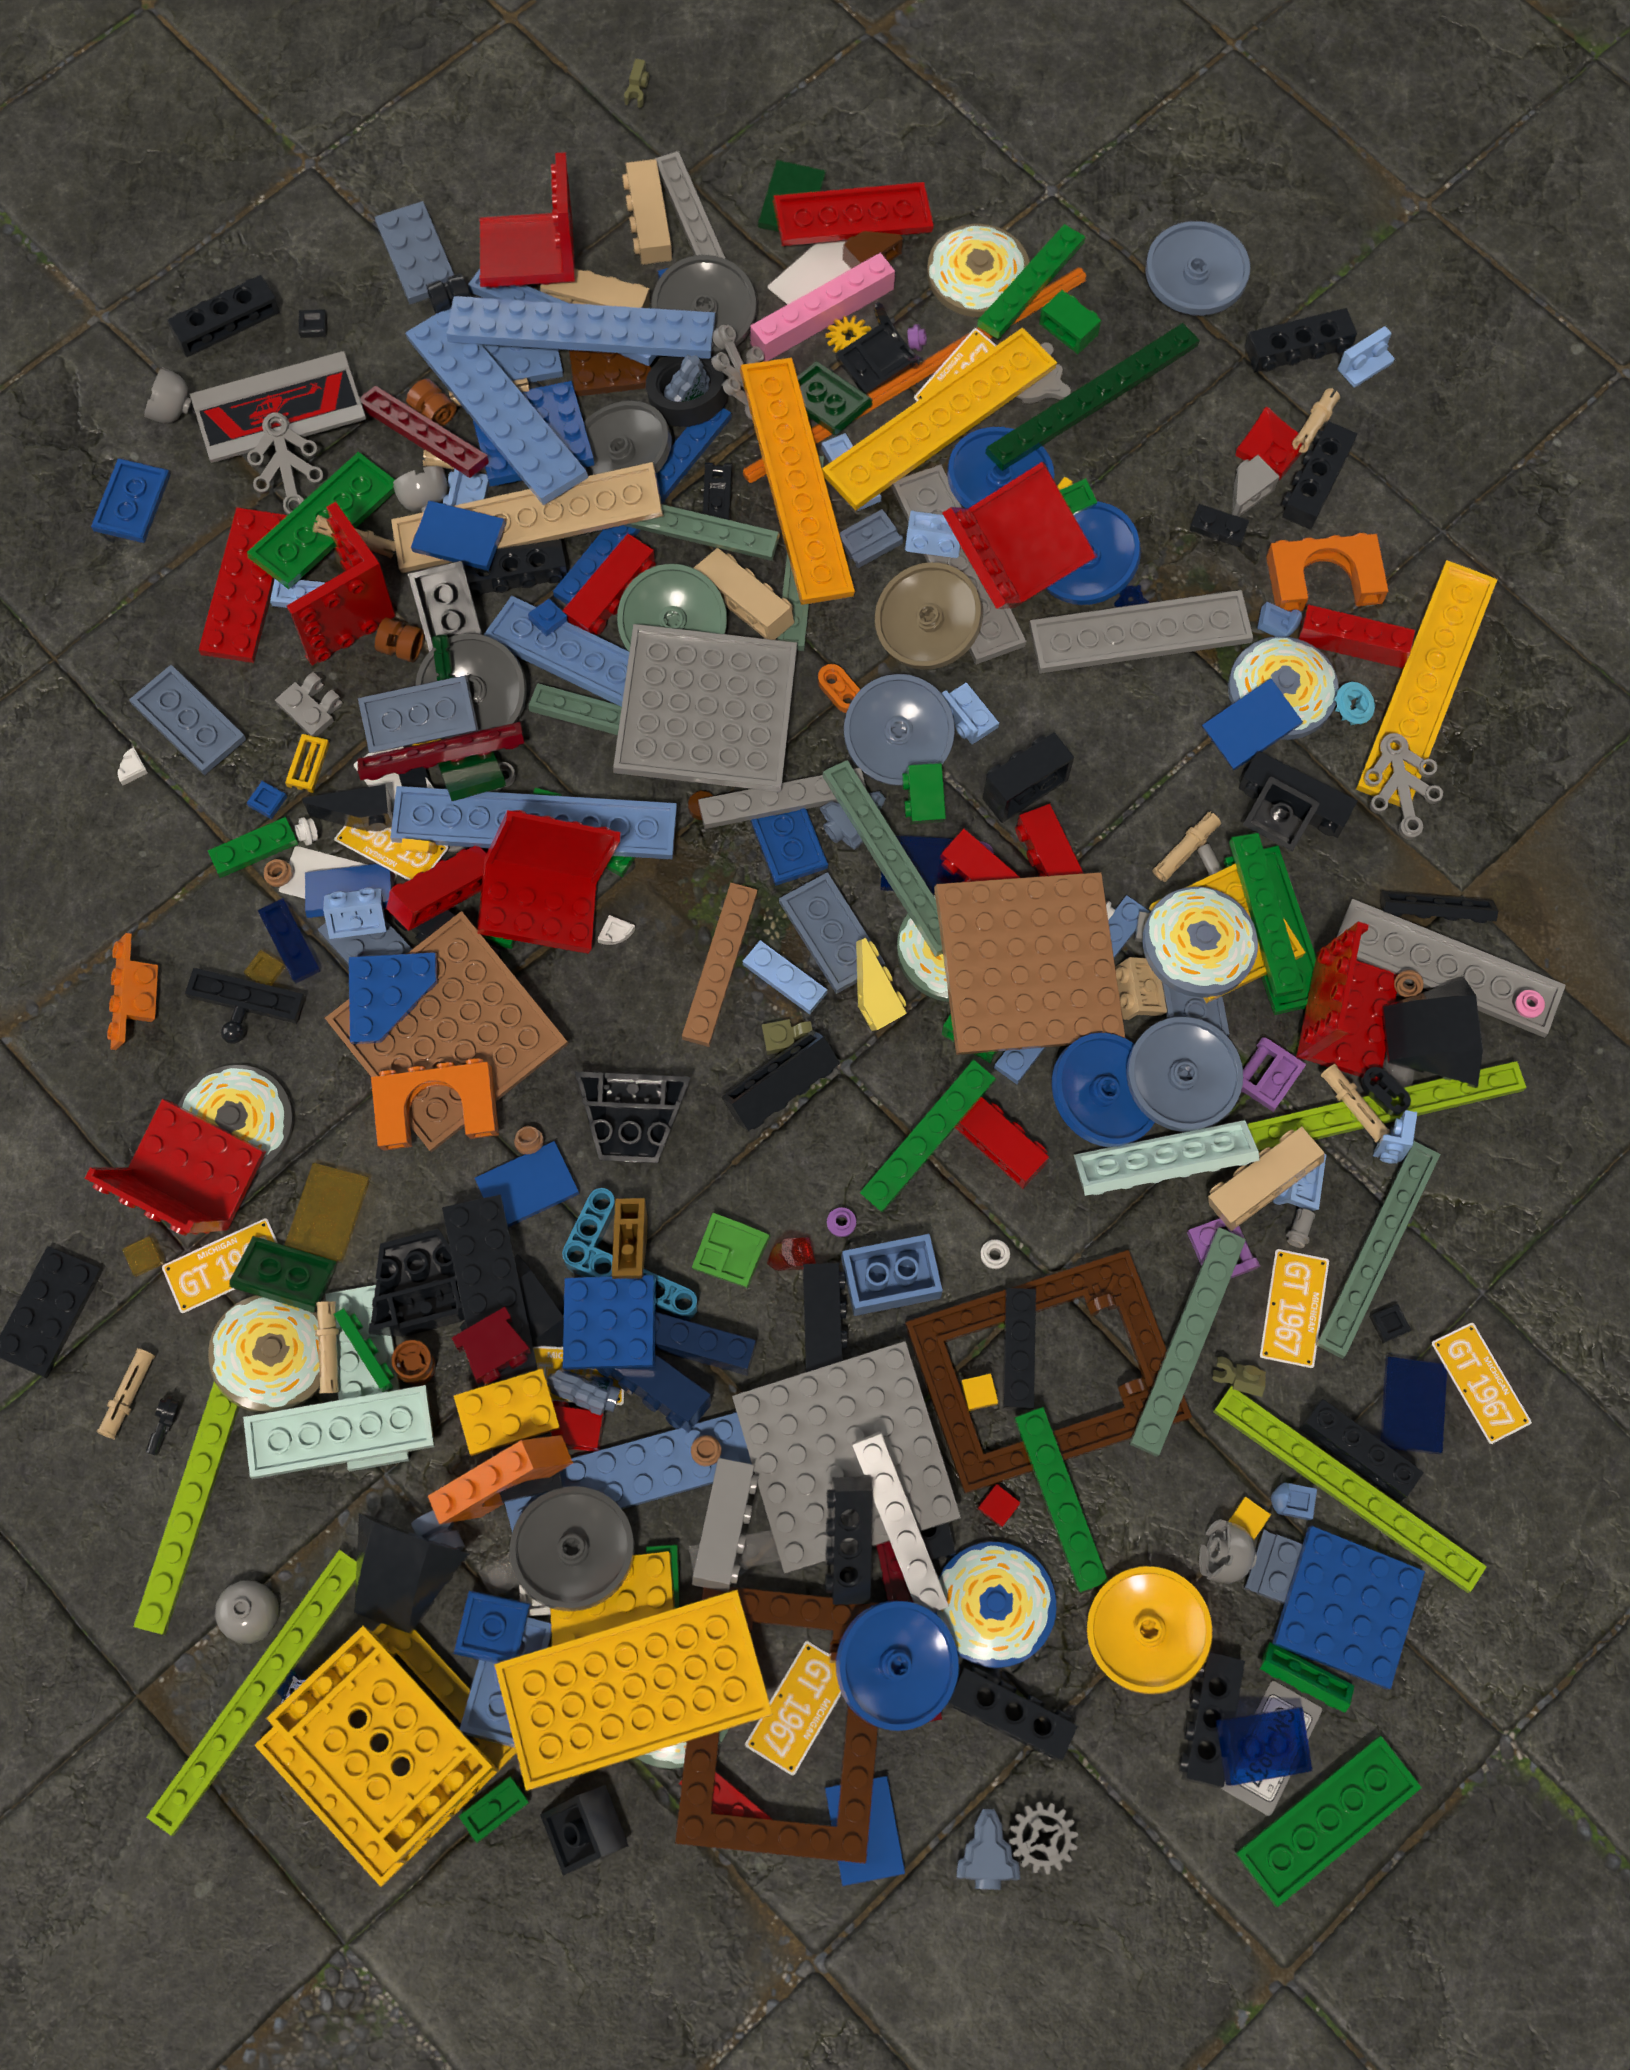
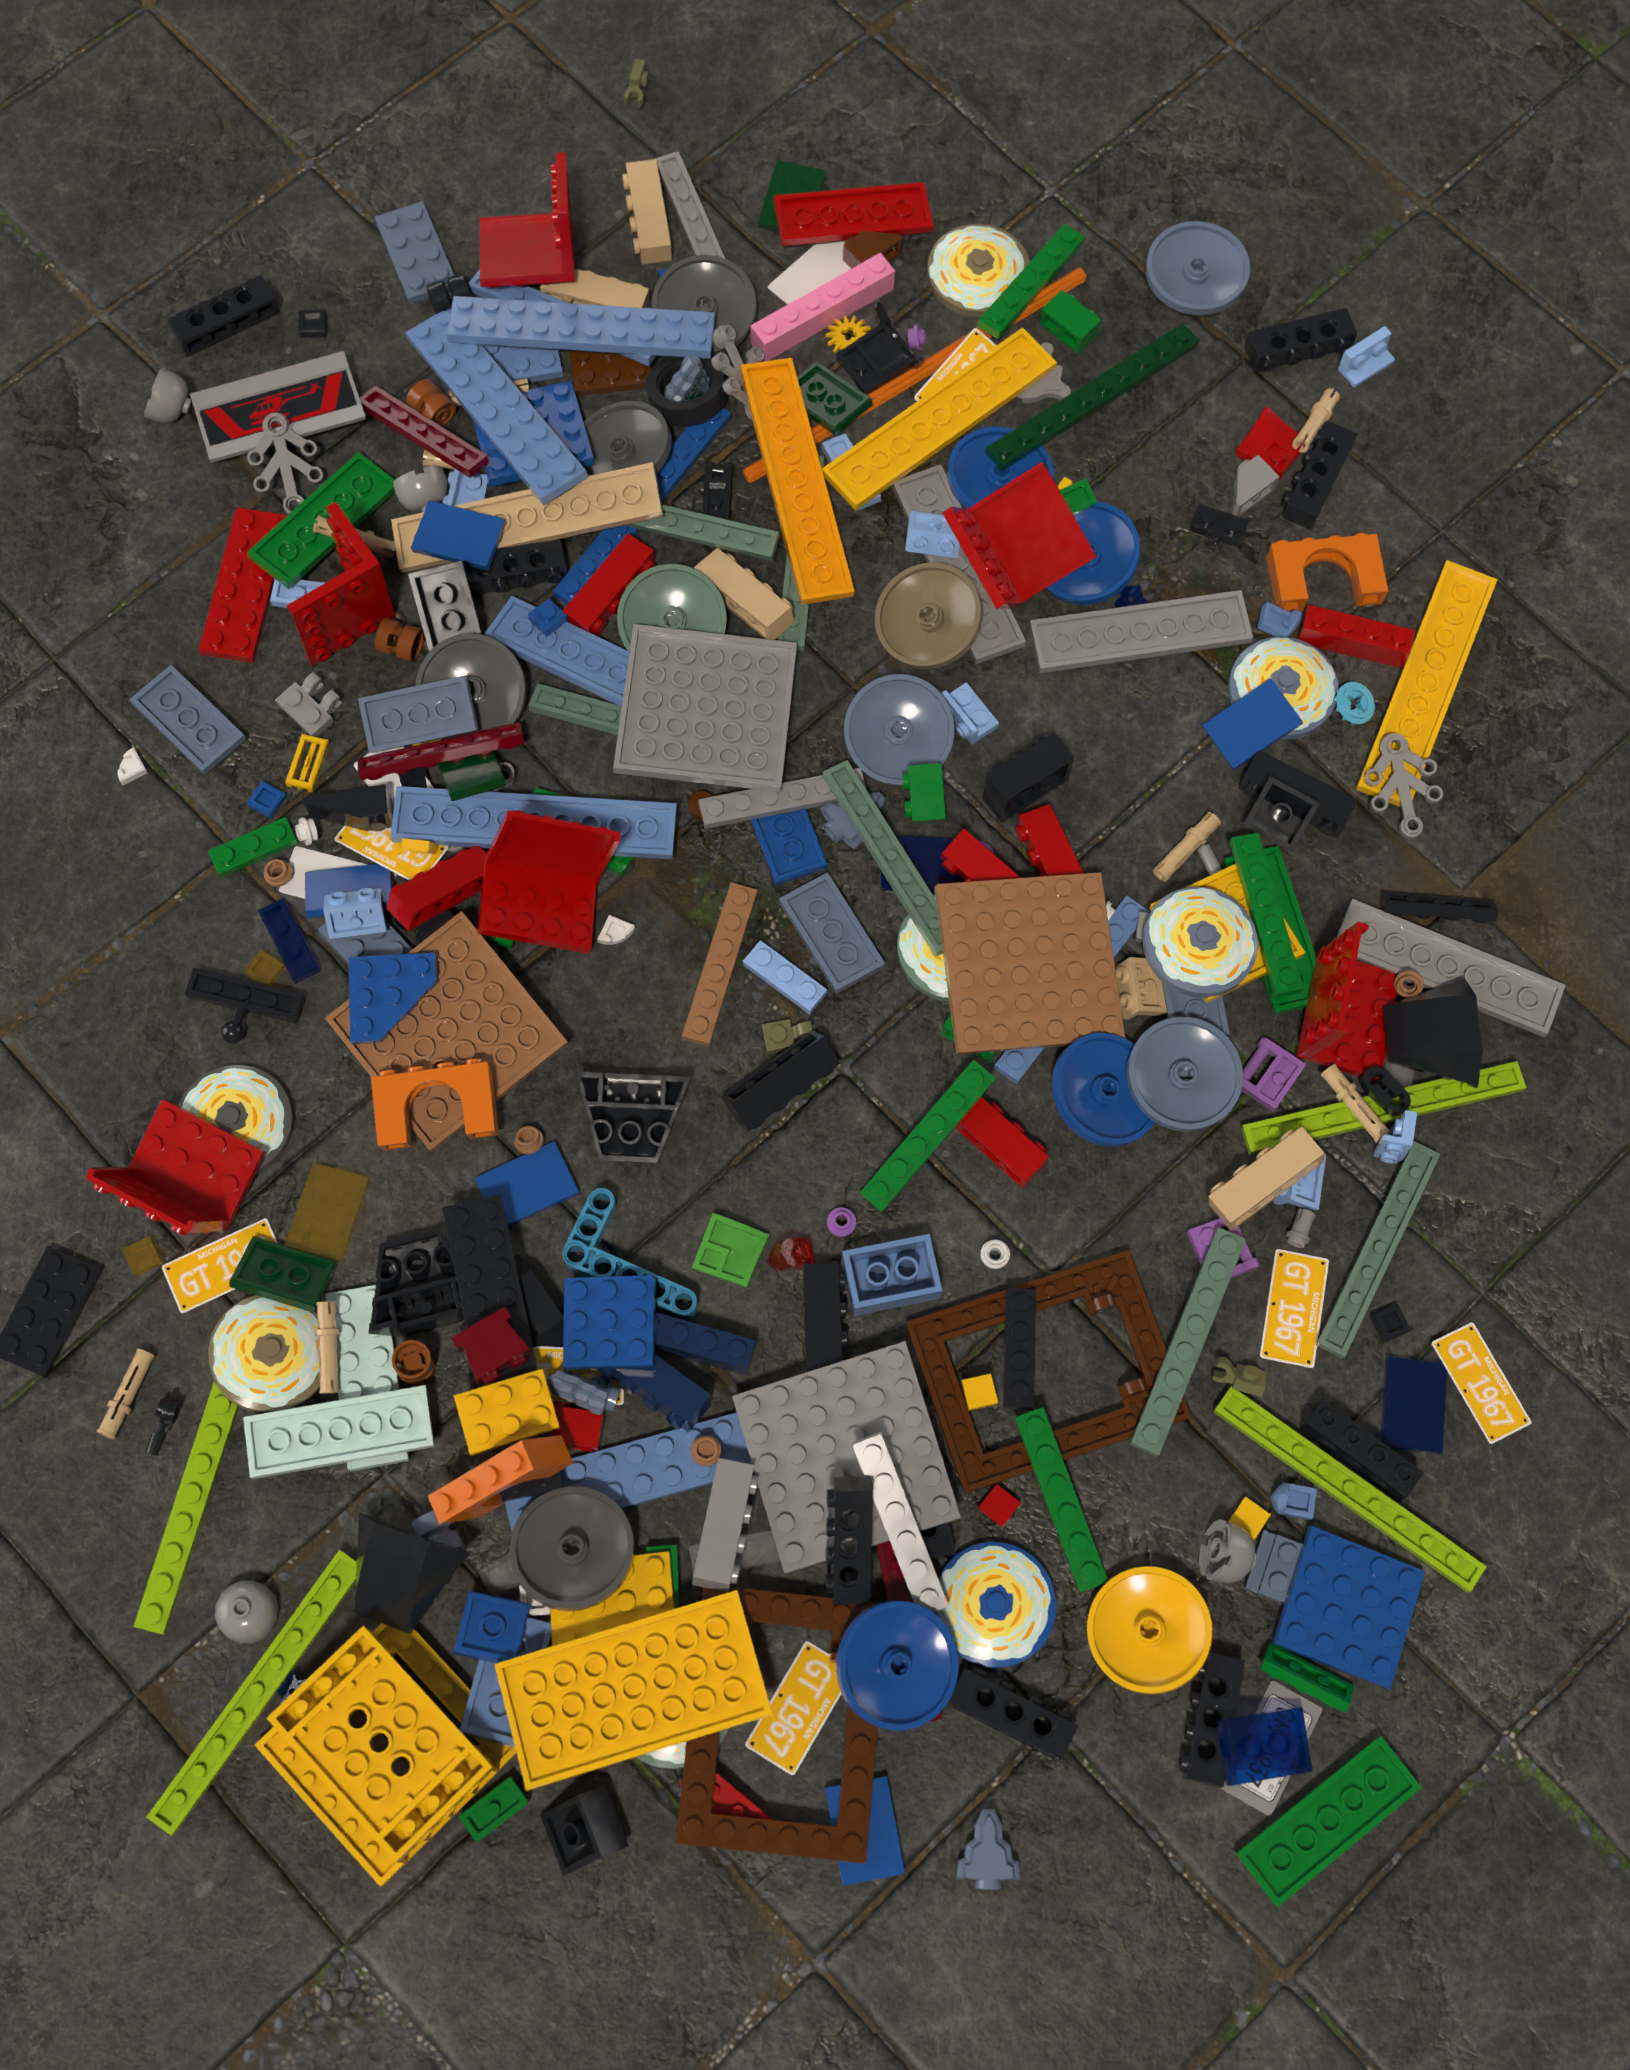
blue tile [91,458,171,543] -> none
orange bracket [107,933,158,1050] -> none
green plate [333,1308,395,1393] -> none
dark green axle [432,634,453,681] -> none
pearl gold slope [612,1198,648,1279] -> none
orange plate [818,664,860,713] -> none
sand blue plate [839,509,903,568] -> none
light yellow slope [856,938,907,1031] -> none
light grey gear [1008,1802,1078,1874] -> none
light aqua plate [1074,1120,1260,1196] -> none
bright pink plate [1515,990,1545,1018] -> none

